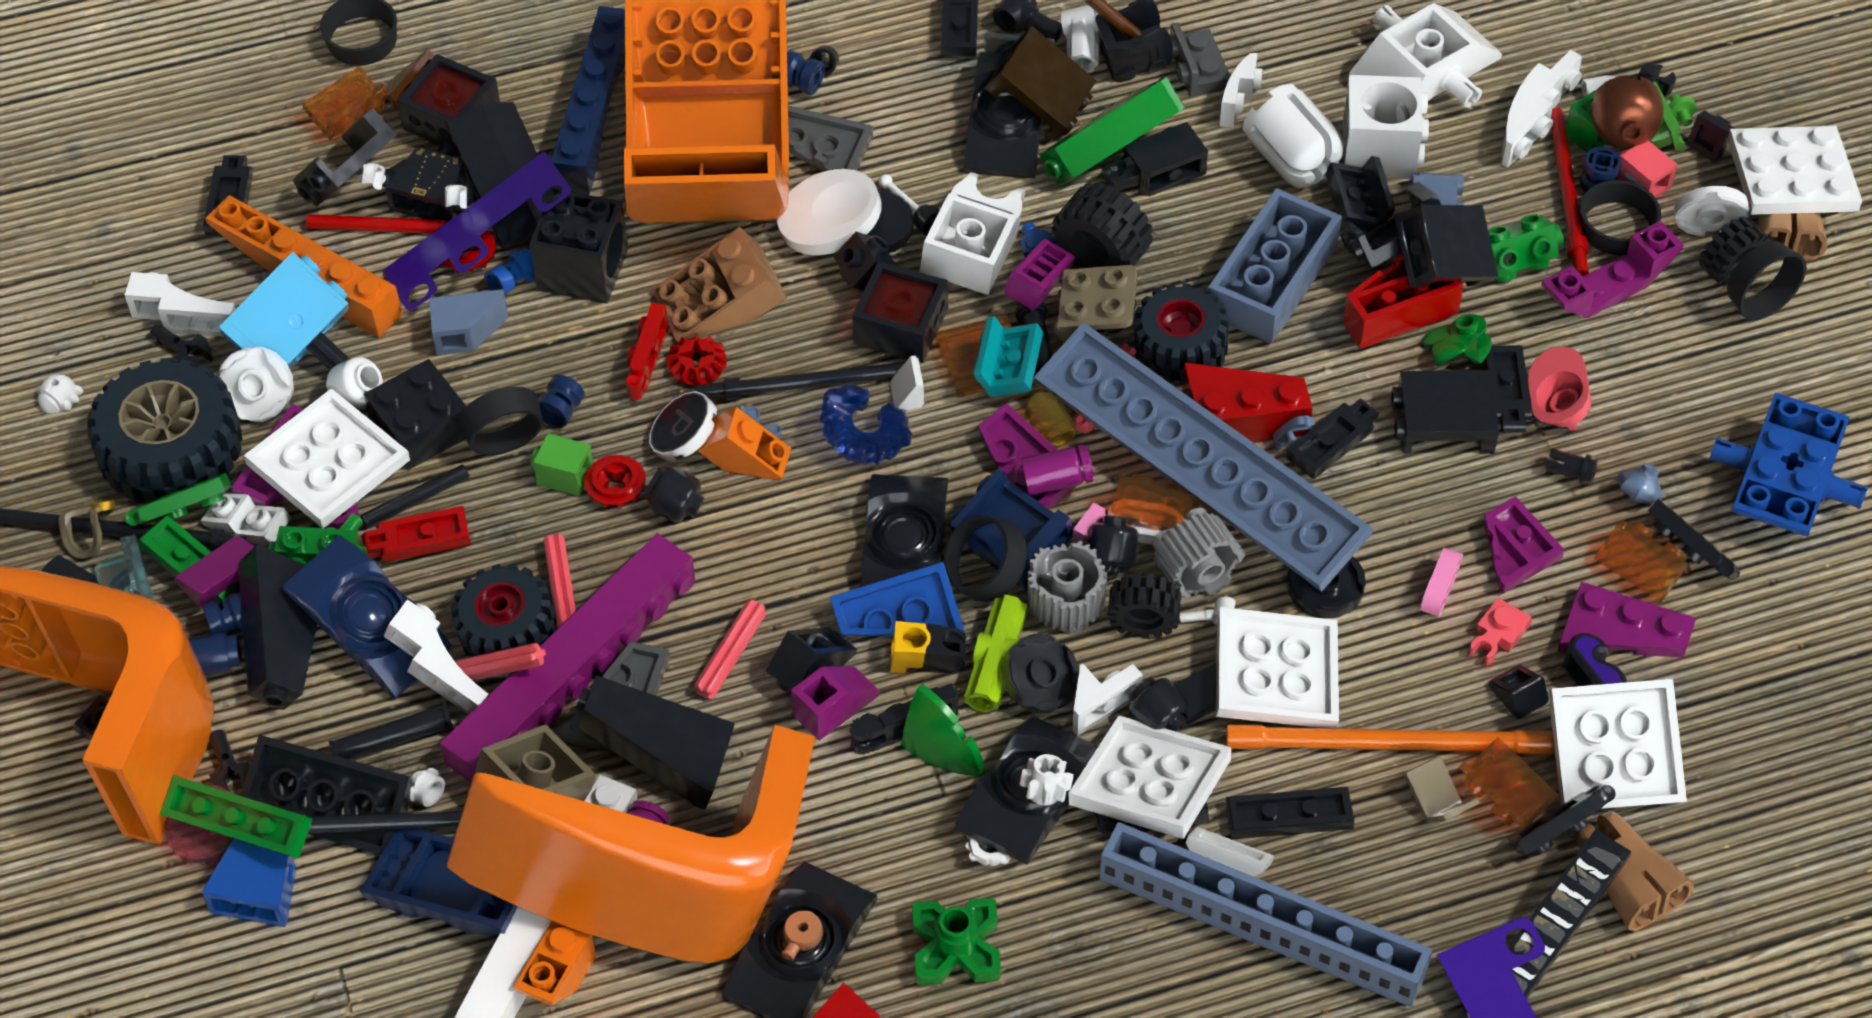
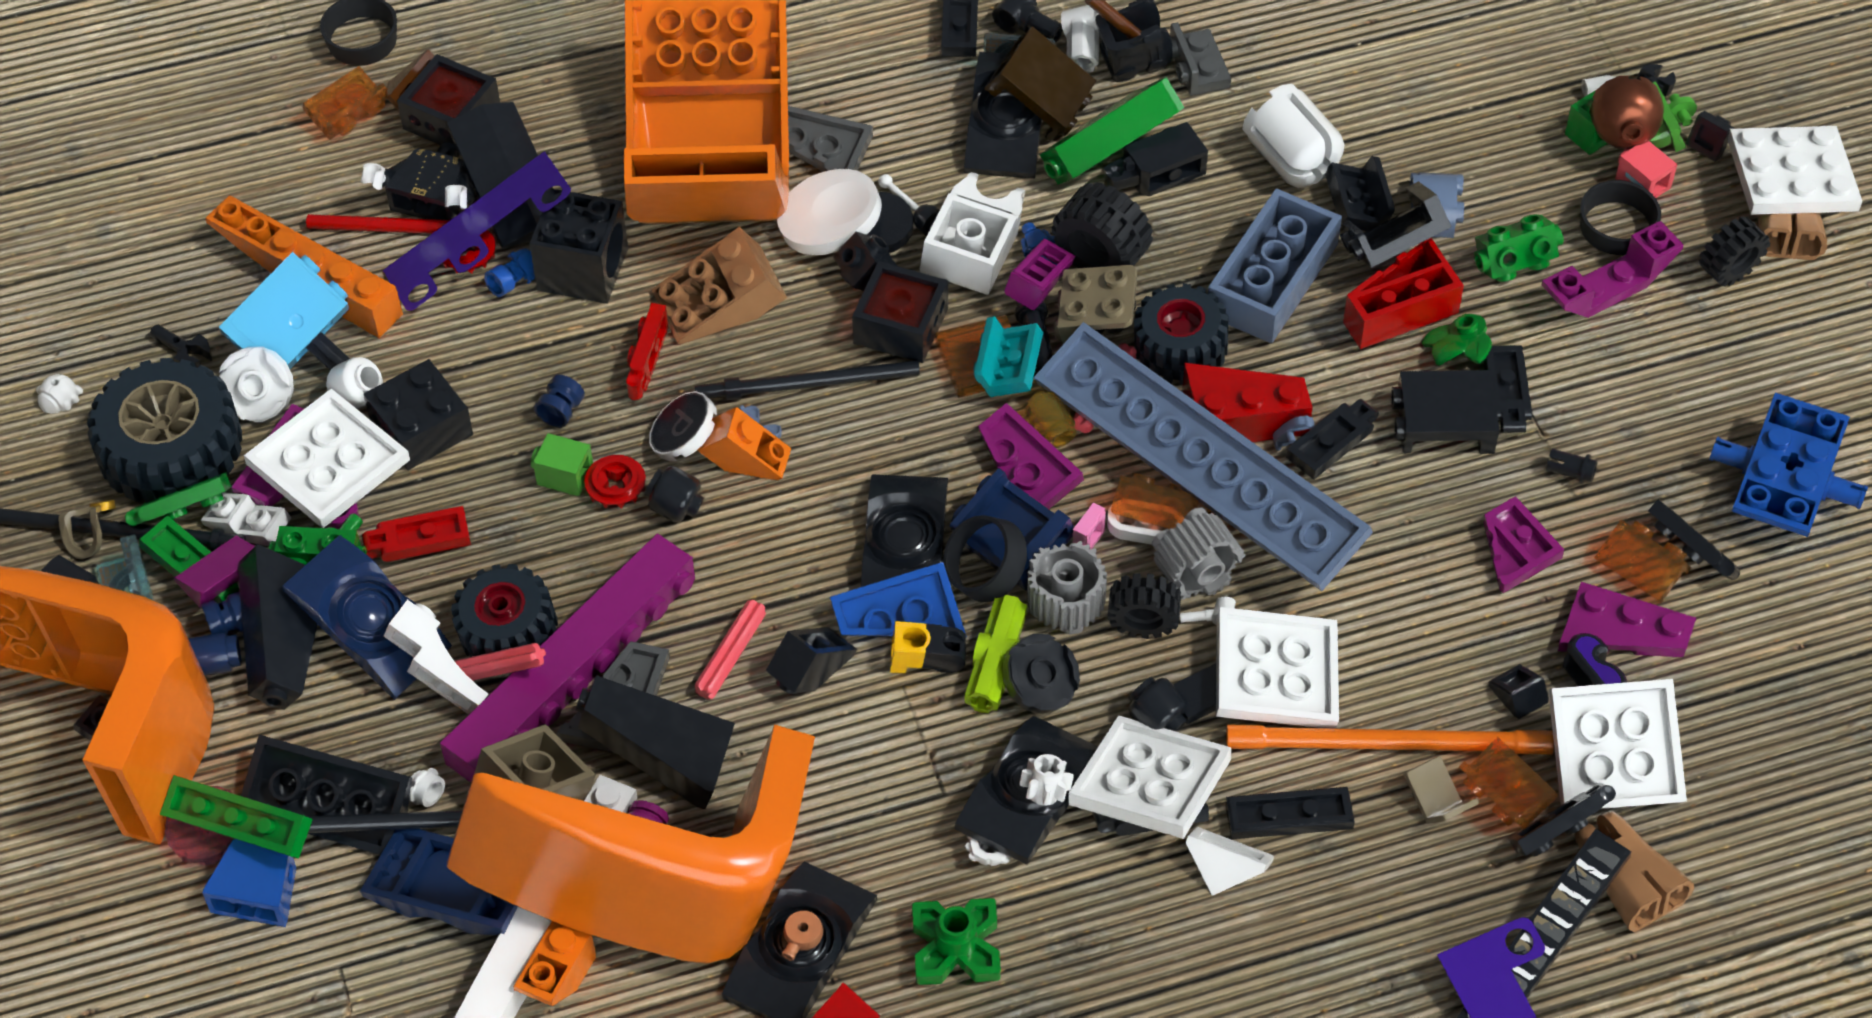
white slope [125,272,236,337] -> none
black hinge [203,155,253,236] -> none
black bar [209,729,250,792] -> none
black panel [292,107,397,207] -> none
black pin [328,700,454,760] -> none
black bar [360,464,469,529] -> none
sand blue slope [429,289,508,356] -> none
black tyre [458,387,543,455] -> none
coral axle [543,533,576,629] -> none
dark blue arch [551,6,625,195] -> none
red gear [667,333,727,386] -> none
dark blue wheel [787,50,825,95] -> none
magenta slope [791,666,880,741] -> none
black hinge [809,45,839,76] -> none
clear blue piece [819,385,912,466] -> none
black hinge [850,683,959,755] -> none
white slope [890,356,924,411] -> none
green brick [902,683,985,777] -> none
magenta piece [1021,444,1094,496] -> none
white slope [1073,664,1143,736] -> none
black head [1086,515,1139,573] -> none
sand blue brick [1099,822,1433,1007] -> none
white slope [1219,53,1263,128] -> none
black tile [1286,556,1366,618] -> none
white brick [1342,75,1429,179] -> none
white slope [1349,3,1502,108] -> none
black panel [1394,205,1499,288] -> none
bright pink beam [1420,548,1463,617] -> none
coral plate [1469,598,1532,666] -> none
white slope [1502,50,1582,168] -> none
coral piece [1528,346,1592,431] -> none
red bar [1551,108,1589,276] -> none
dark blue wheel [1580,147,1621,193] -> none
sand blue piece [1617,463,1663,506] -> none
white tile [1674,186,1750,237] -> none
black tyre [1727,242,1807,320] -> none

